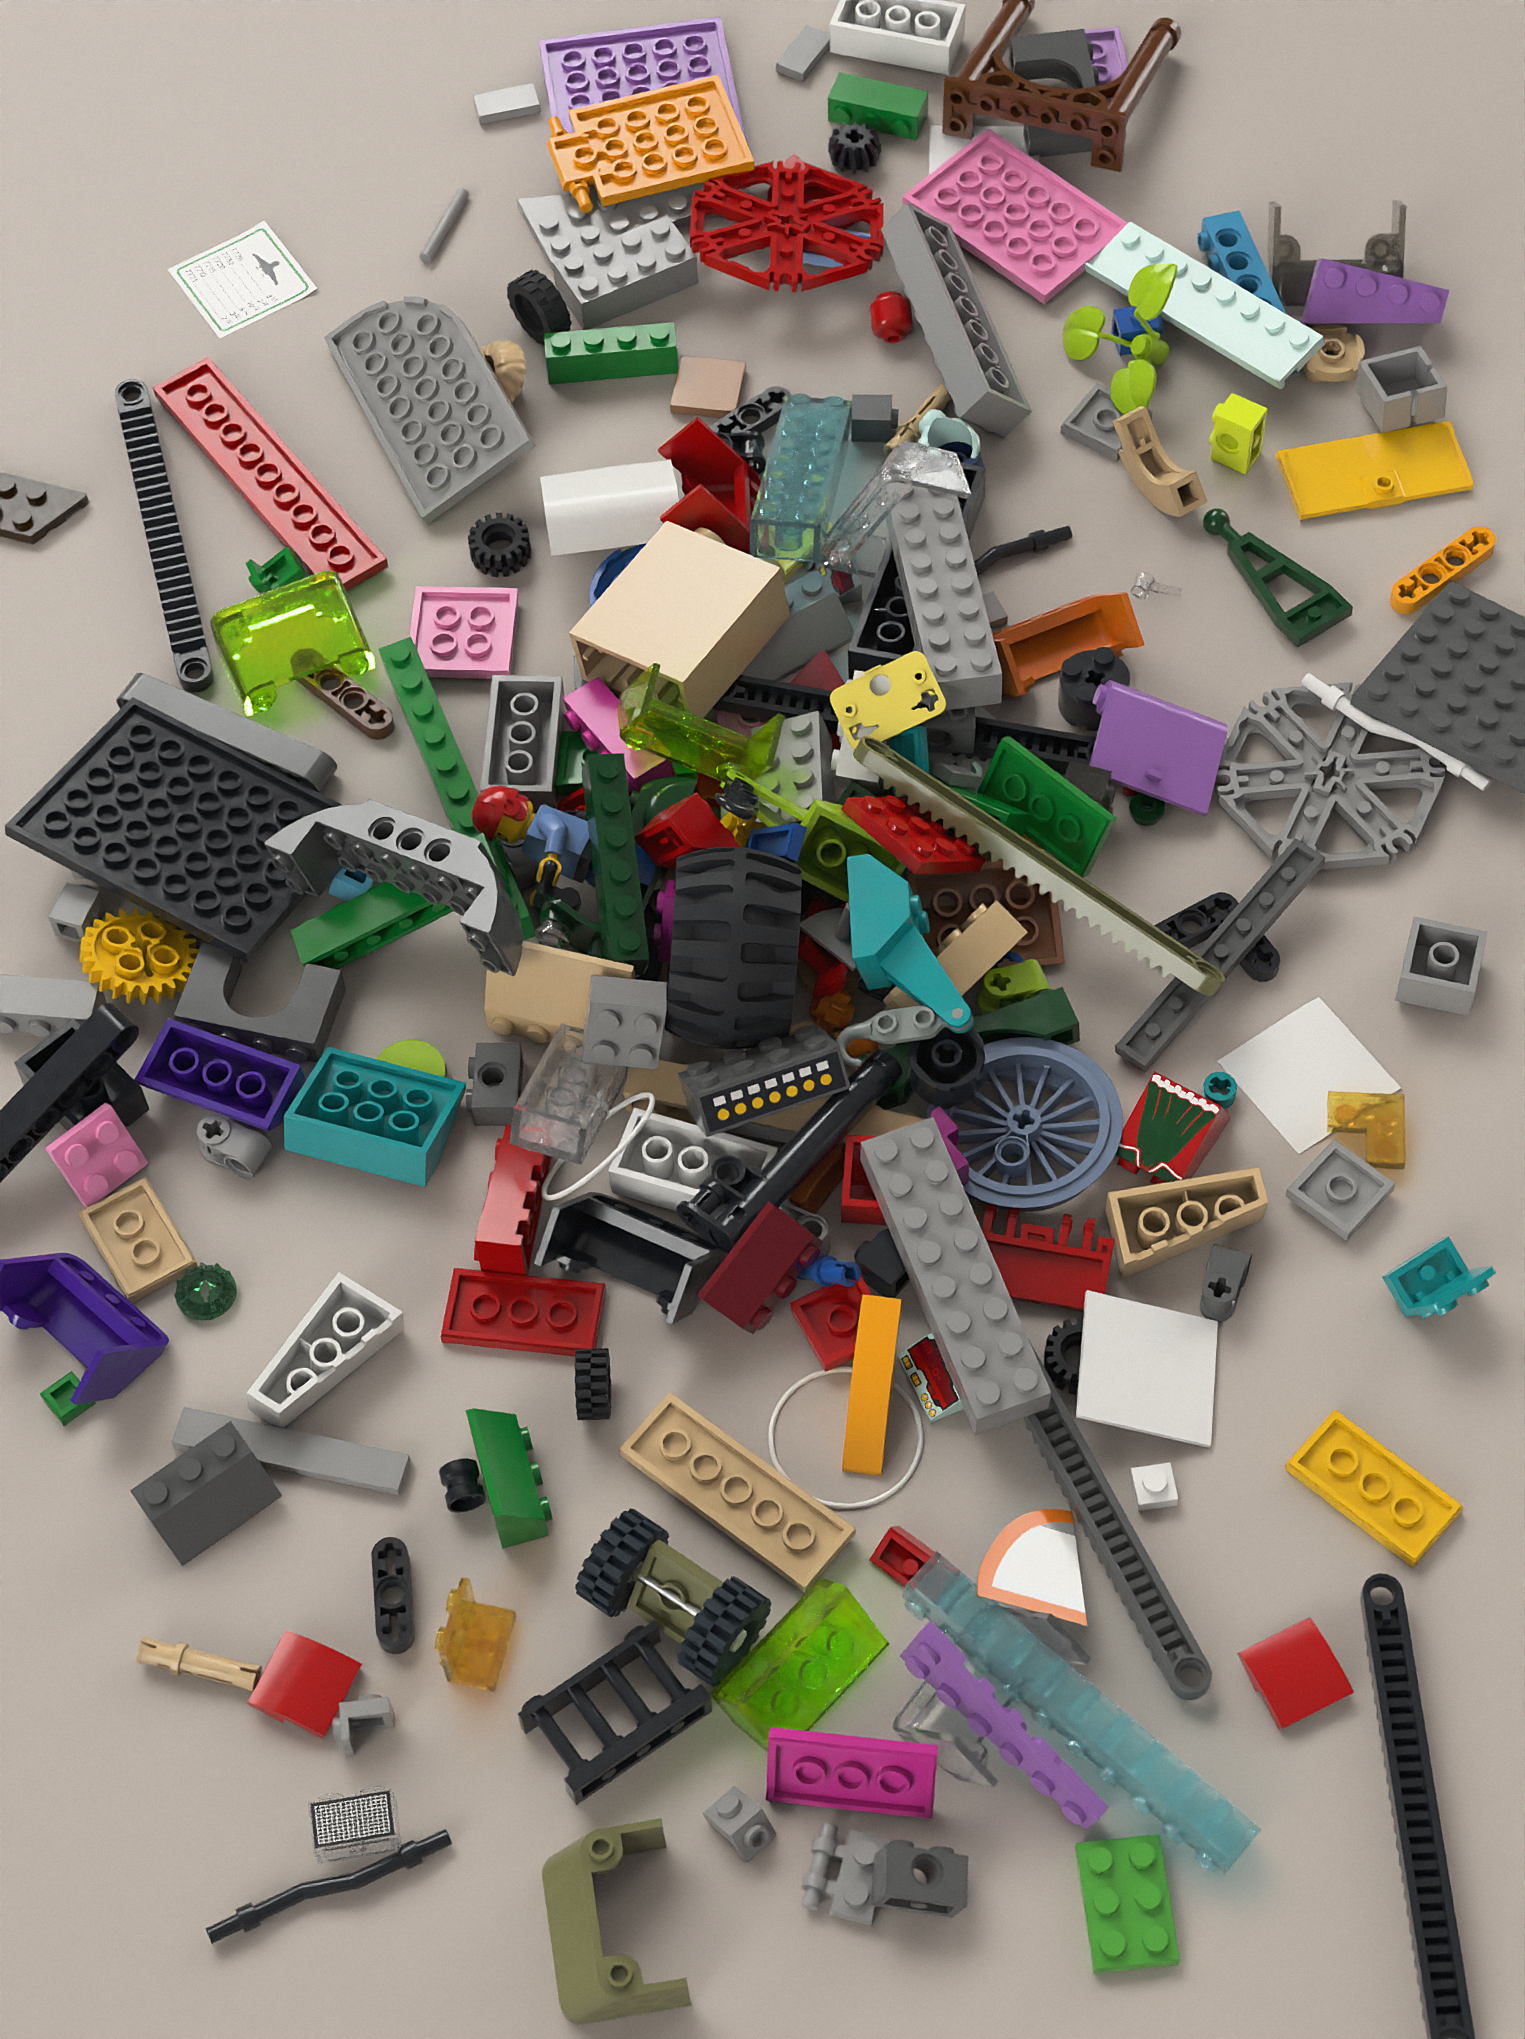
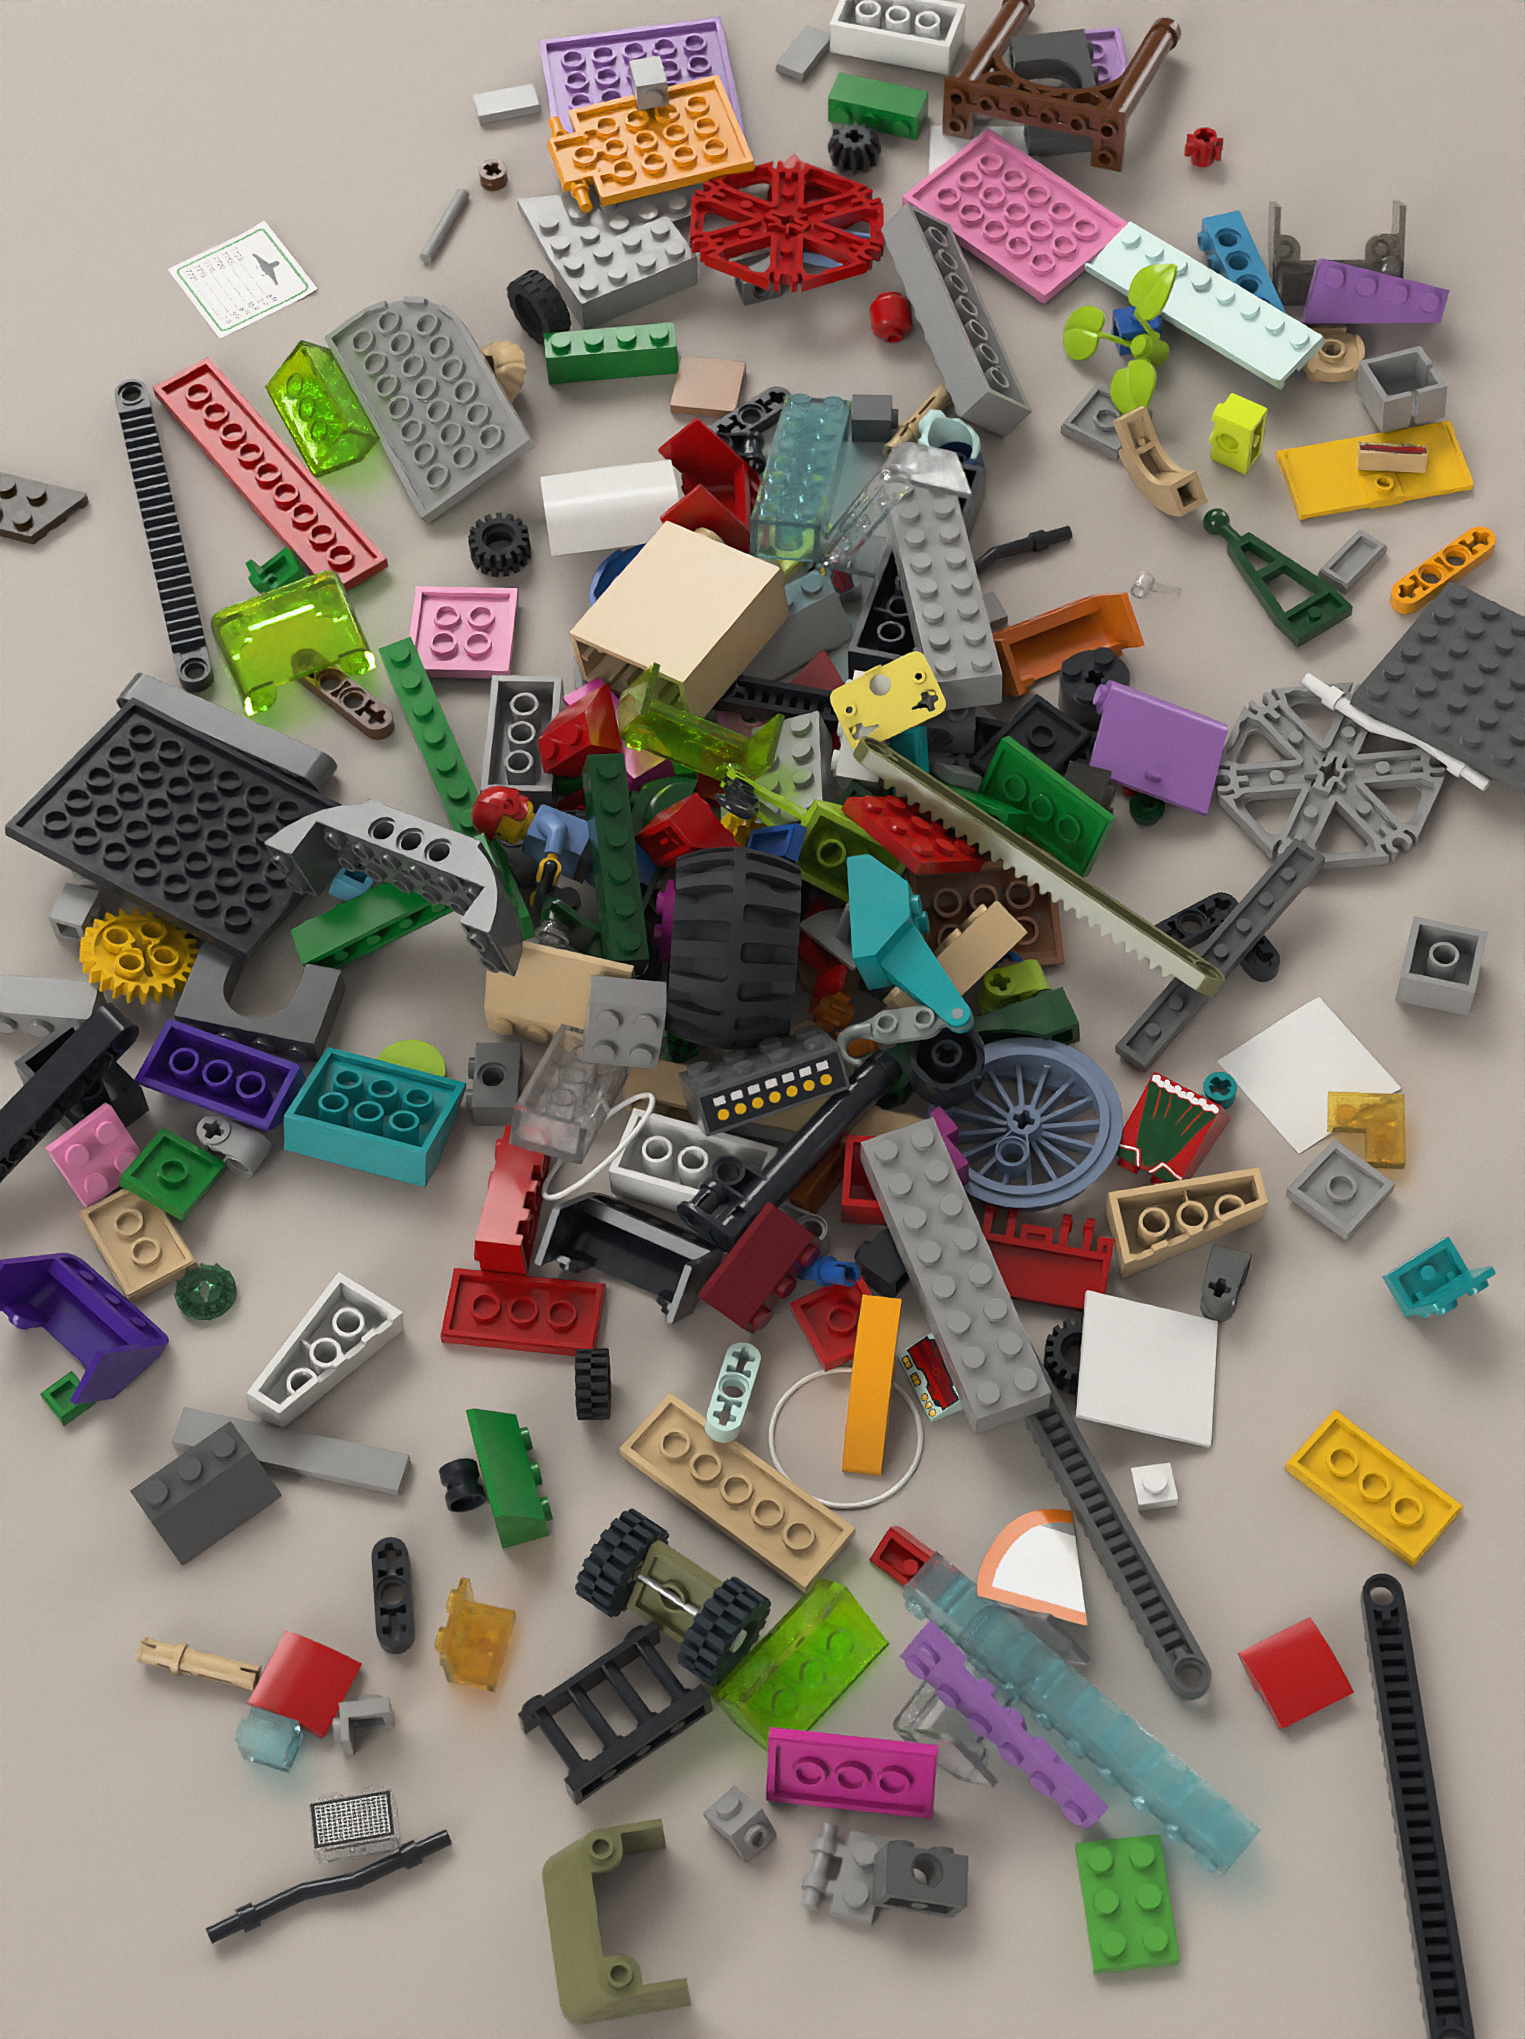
none -> green plate [119,1127,226,1221]
none -> clear light blue brick [235,1707,304,1773]
none -> clear neon green slope [265,340,380,478]
none -> reddish brown bush [478,159,508,191]
none -> red slope [538,684,622,778]
none -> light grey brick [629,55,669,110]
none -> tile [659,1028,698,1064]
none -> light aqua beam [705,1342,761,1443]
none -> dark grey brick [734,252,781,306]
none -> black tile [968,694,1092,778]
none -> red gear [1184,127,1224,167]
none -> light grey tile [1318,529,1387,595]
none -> tan slope [1357,441,1428,473]

